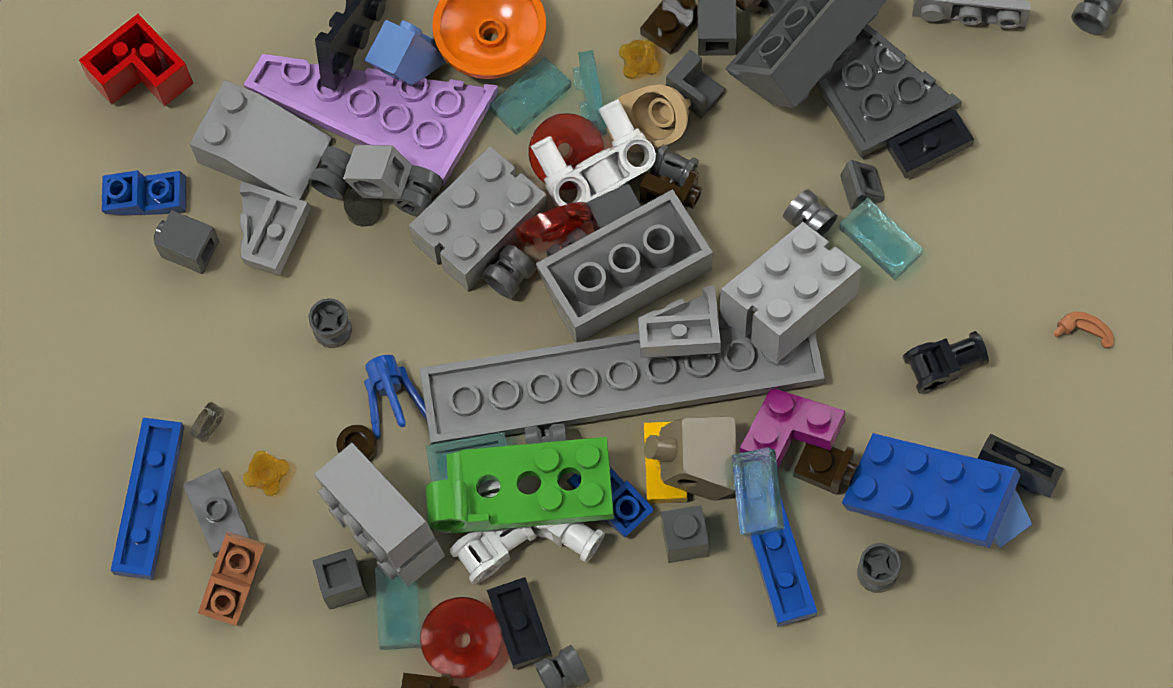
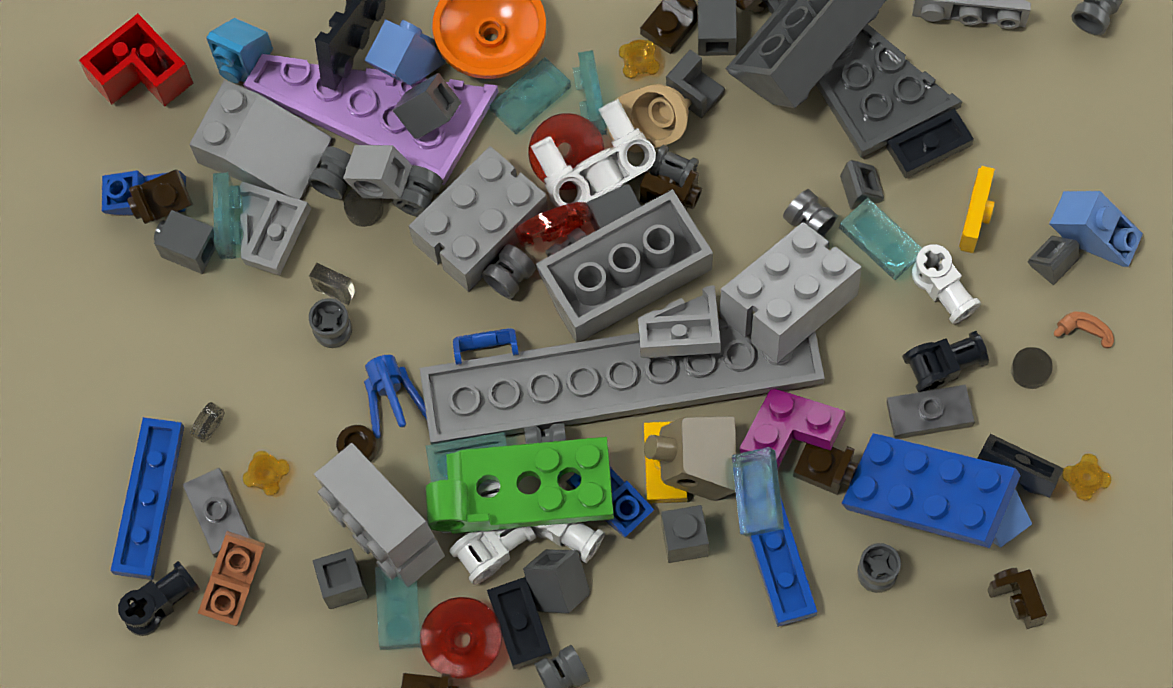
none -> black connector [118,561,200,636]
none -> dark brown bracket [128,169,193,224]
none -> dark azure slope [206,18,273,83]
none -> clear light blue plate [213,172,242,259]
none -> clear smoke tile [309,263,355,305]
none -> dark grey panel [392,73,462,139]
none -> blue piece [453,328,519,365]
none -> dark grey panel [523,549,590,613]
none -> flat silver plate [886,384,974,439]
none -> white connector [912,244,981,324]
none -> yellow plate [959,166,995,253]
none -> dark brown bracket [987,568,1047,629]
none -> clear smoke tile [1011,347,1053,389]
none -> dark grey slope [1027,236,1079,285]
none -> medium blue slope [1049,191,1143,267]
none -> clear yellow plate [1062,454,1111,501]

